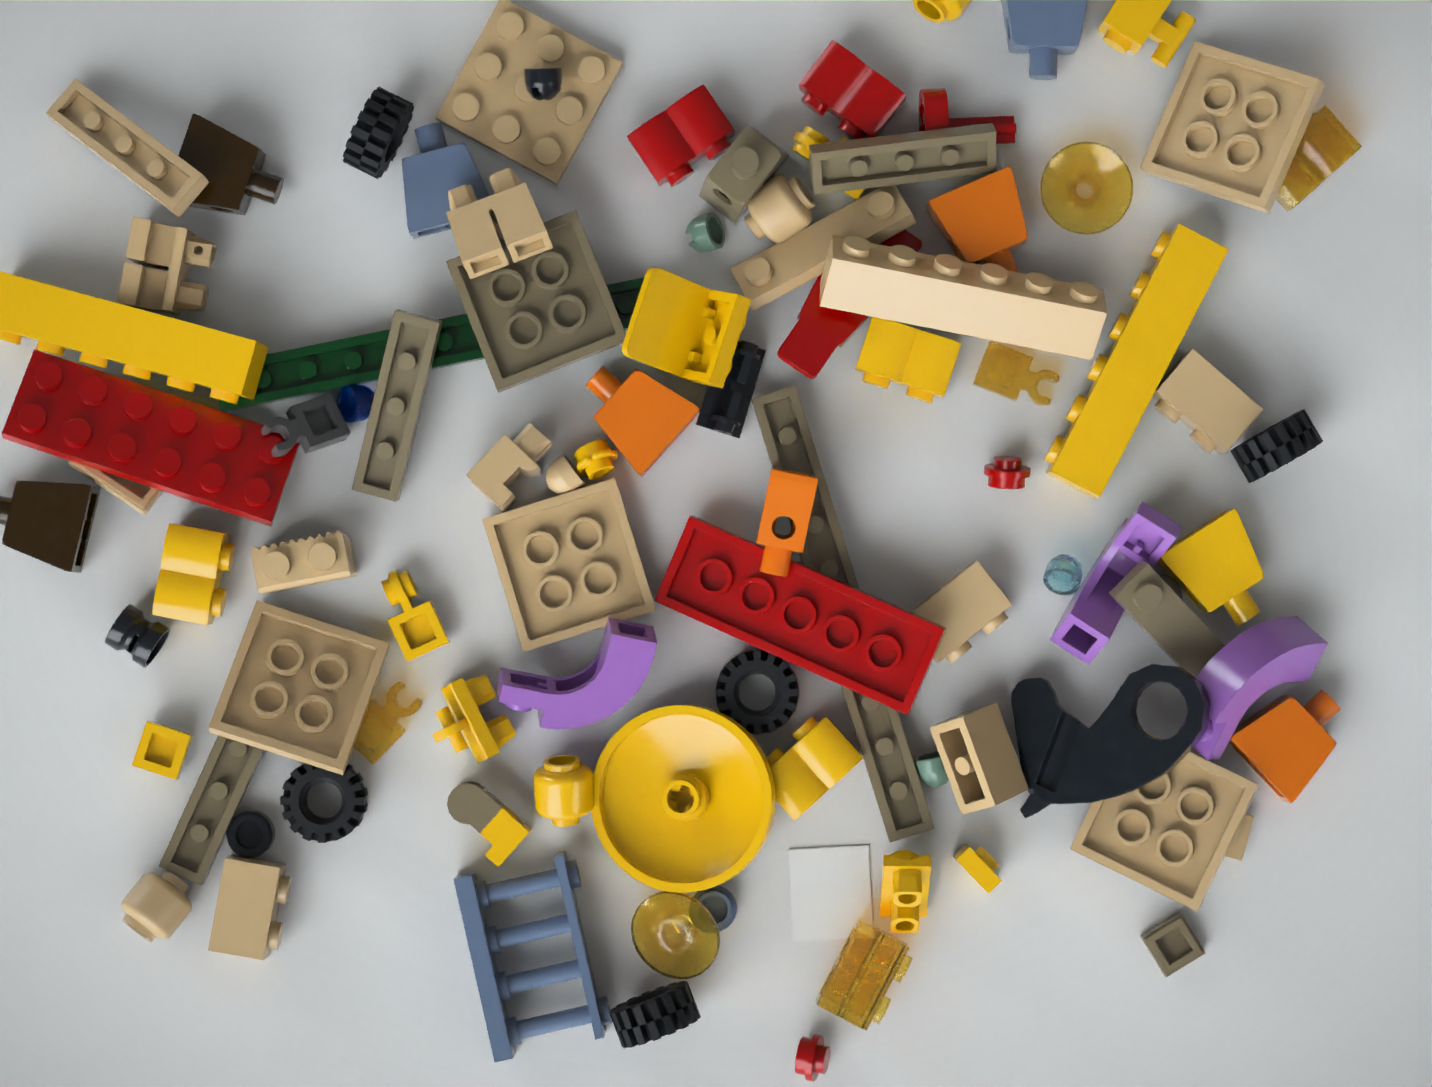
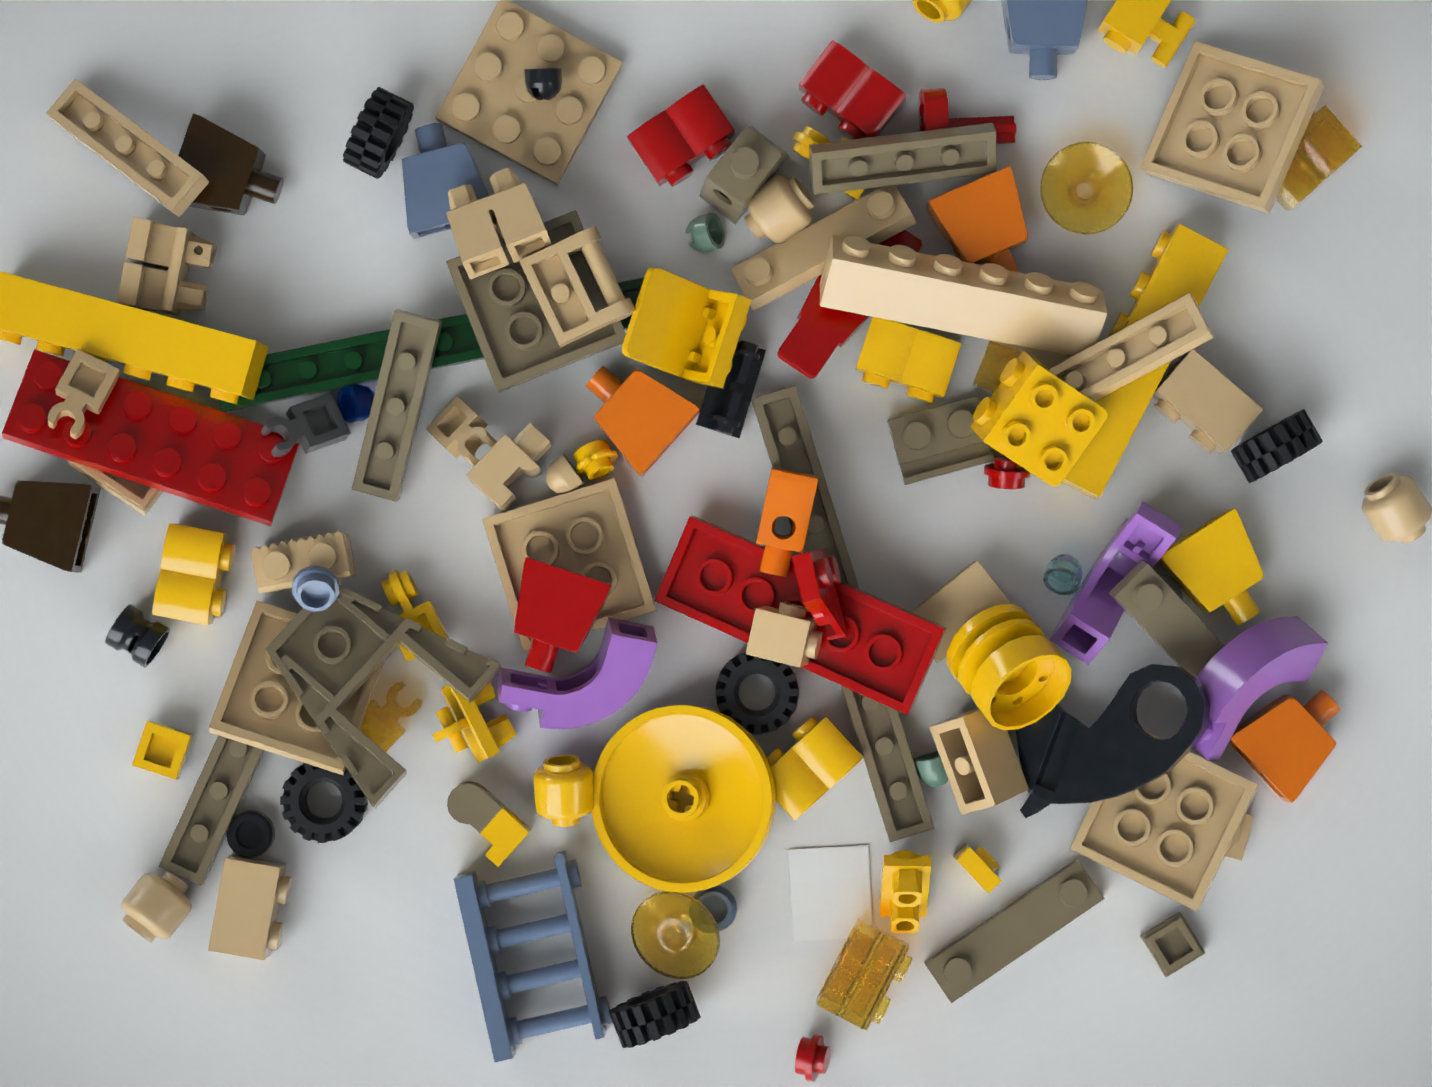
none -> tan plate [48,349,120,439]
none -> dark tan wing [266,585,501,809]
none -> sand blue plate [292,566,339,612]
none -> tan plate [426,396,497,466]
none -> red torso [514,557,613,674]
none -> tan plate [519,226,636,348]
none -> tan brick [746,602,822,668]
none -> red wing [791,548,848,641]
none -> dark tan plate [887,396,994,485]
none -> dark tan plate [924,859,1105,1003]
none -> yellow wheel [946,604,1072,730]
none -> yellow bracket [970,351,1108,486]
none -> tan plate [1048,293,1214,401]
none -> tan head [1361,473,1432,544]

